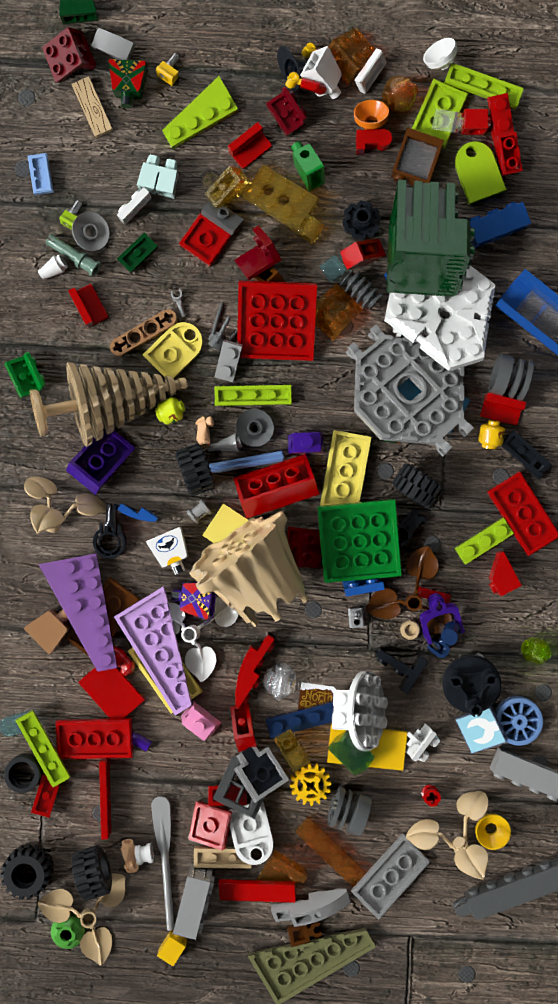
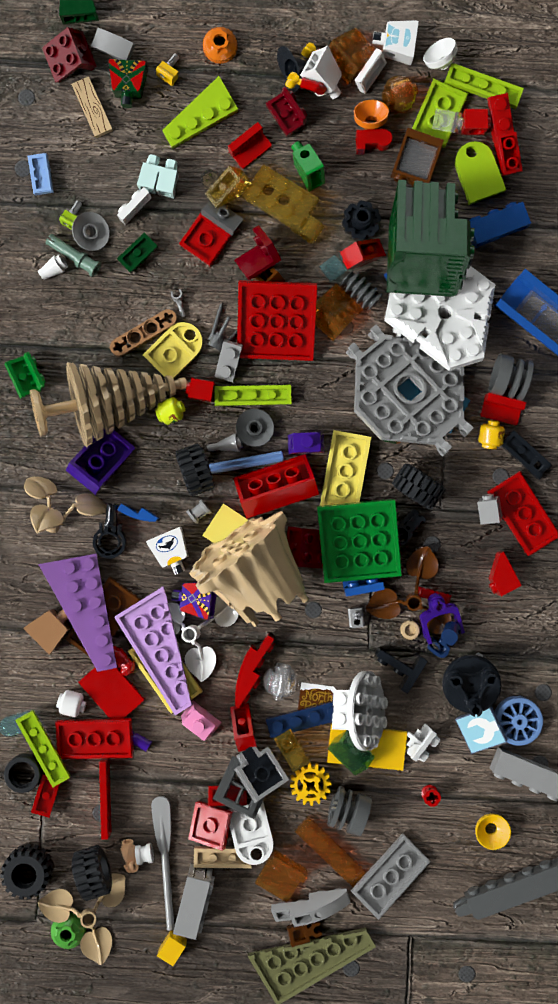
red panel [68,284,109,328] -> none
light nougat arm [195,416,214,448] -> none
red tile [218,879,296,903] -> none
tan plant [406,791,488,880] -> none
lime plate [454,518,514,565] -> none
clear neon green head [521,637,551,664] -> none
none -> white head [56,690,87,717]
none -> red brick [186,378,215,403]
none -> orange piece [203,27,238,64]
none -> white torso [372,20,419,65]
none -> light grey brick [477,494,502,524]

